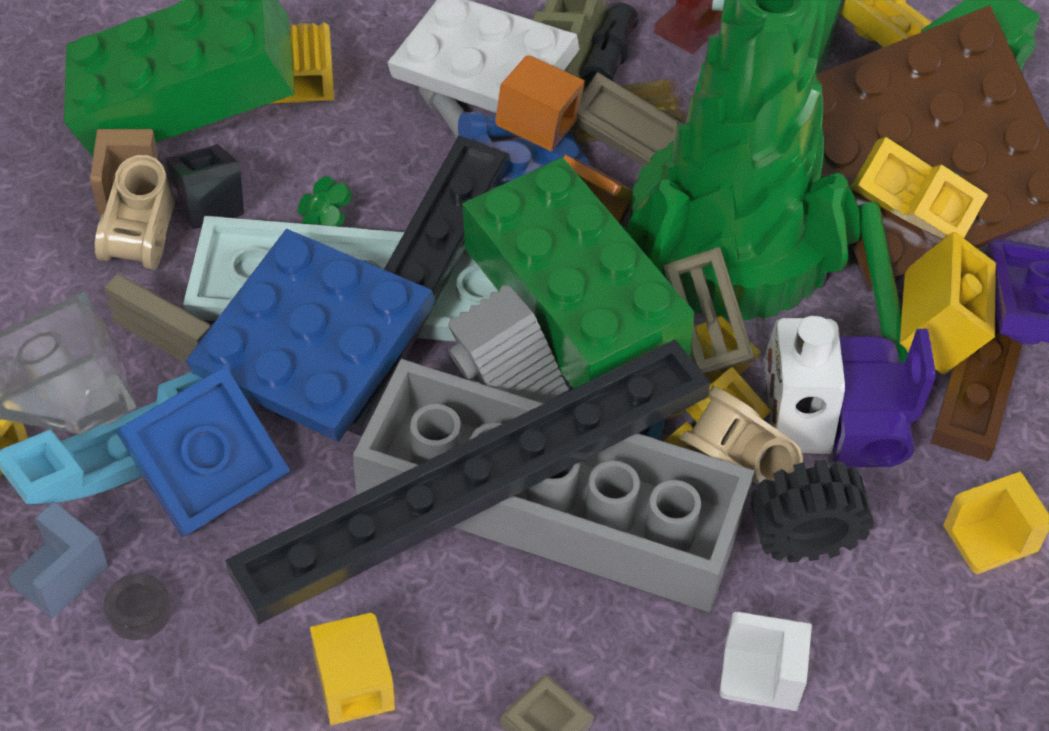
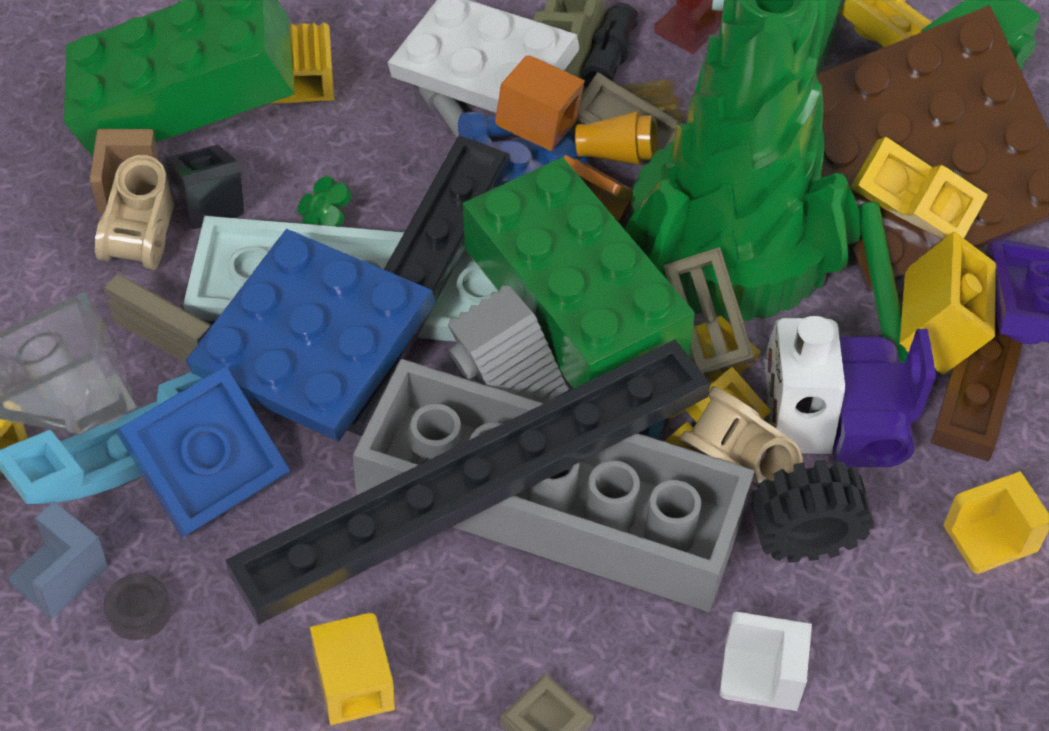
none -> light orange cone [575,110,658,165]

